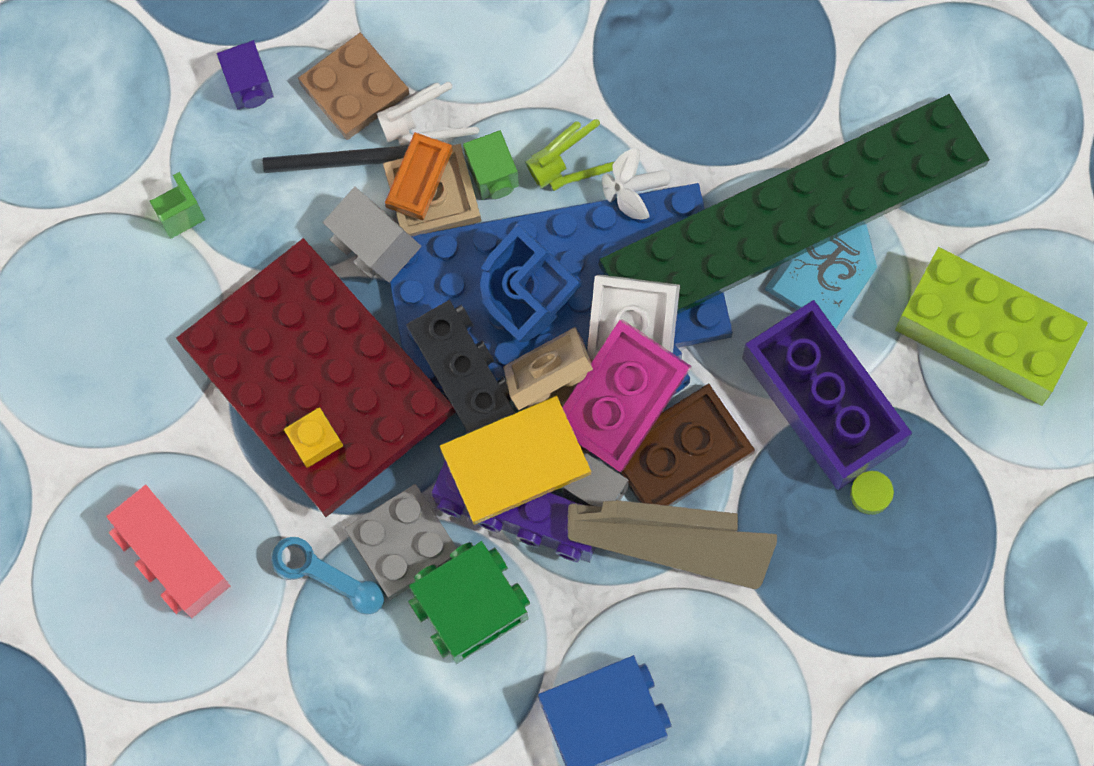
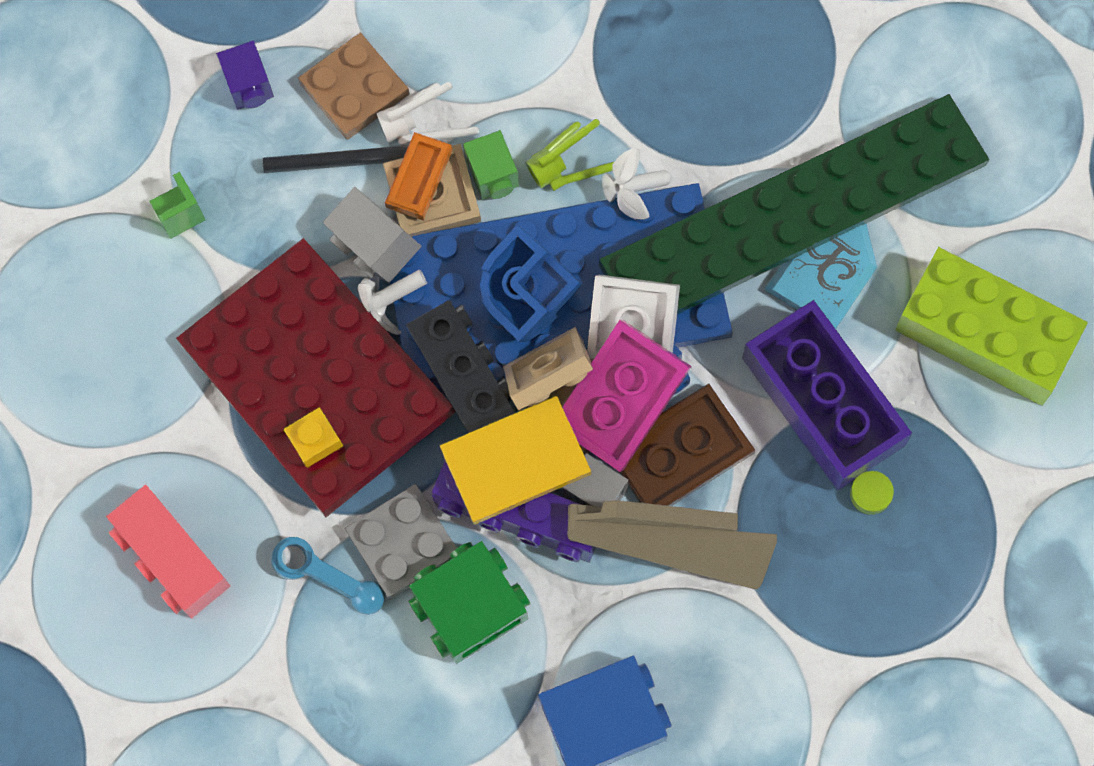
none -> white plant [358,269,427,335]

